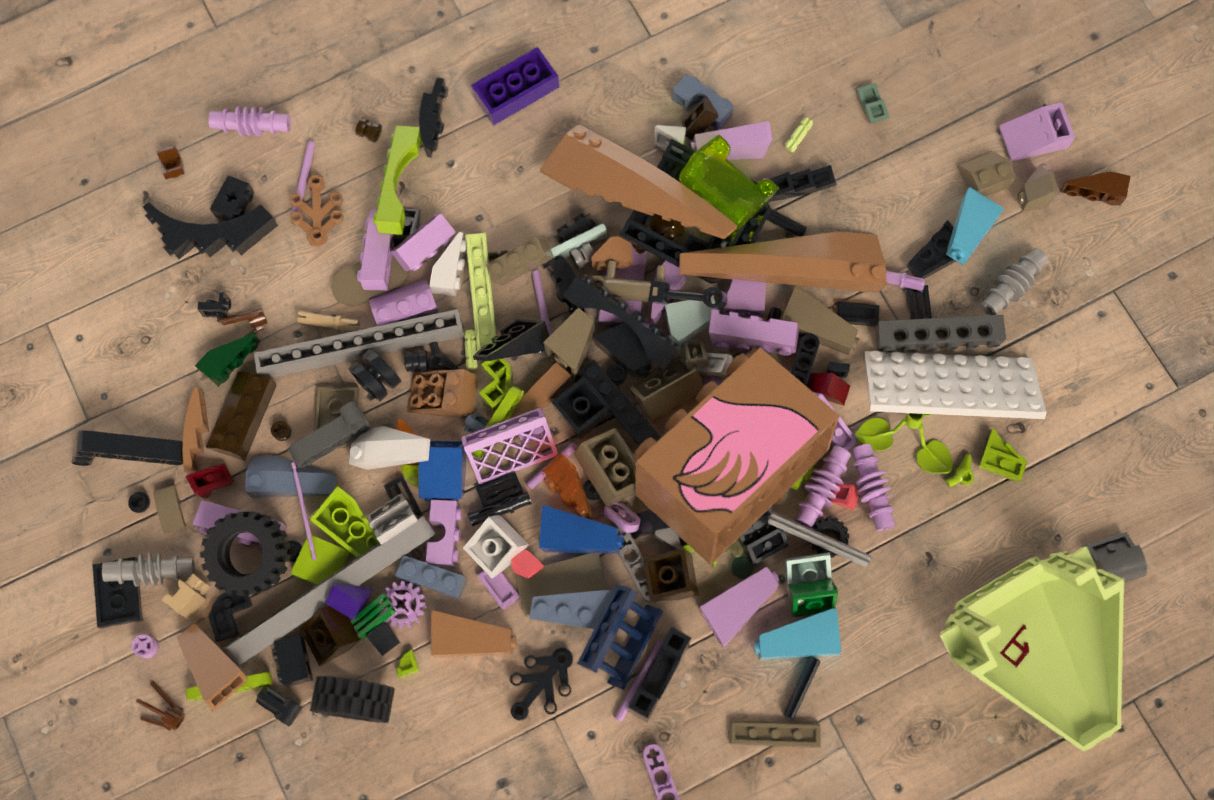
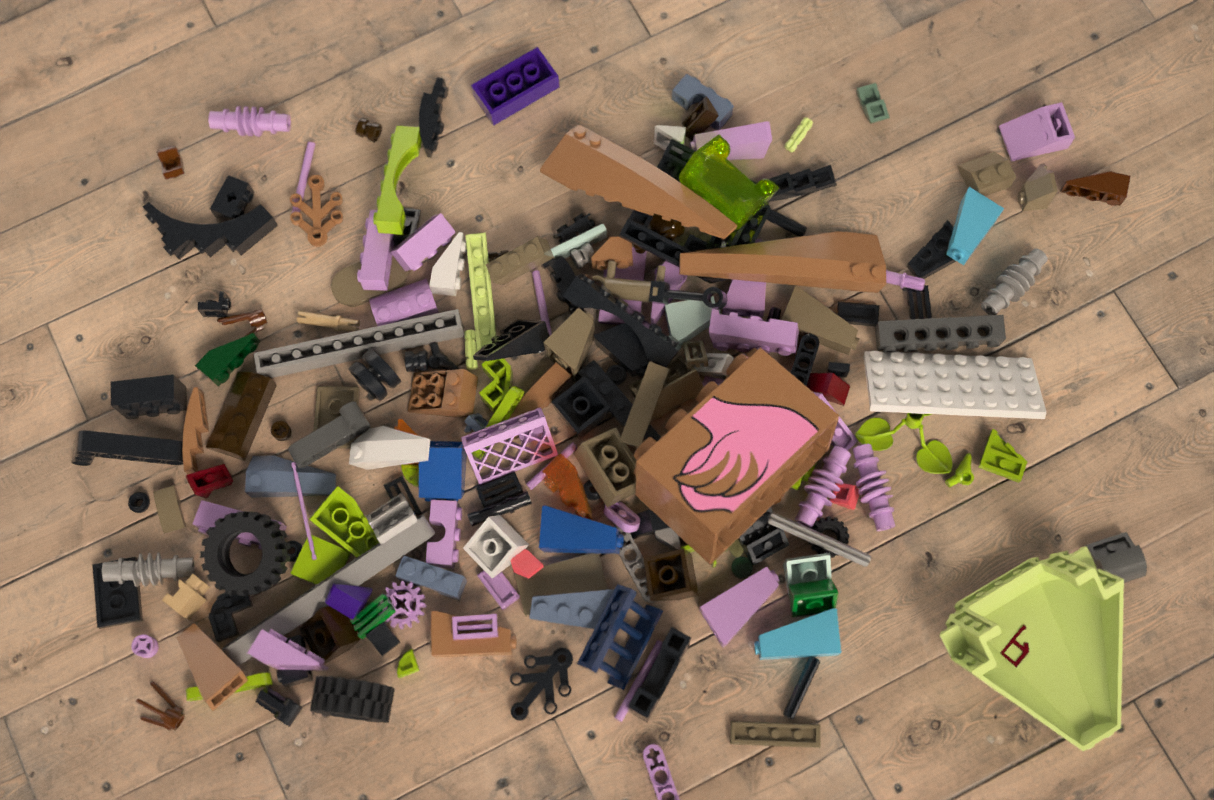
none -> black brick [110,374,187,419]
none -> lavender slope [247,629,329,671]
none -> lavender tile [452,614,498,640]
none -> dark tan tile [620,362,669,448]

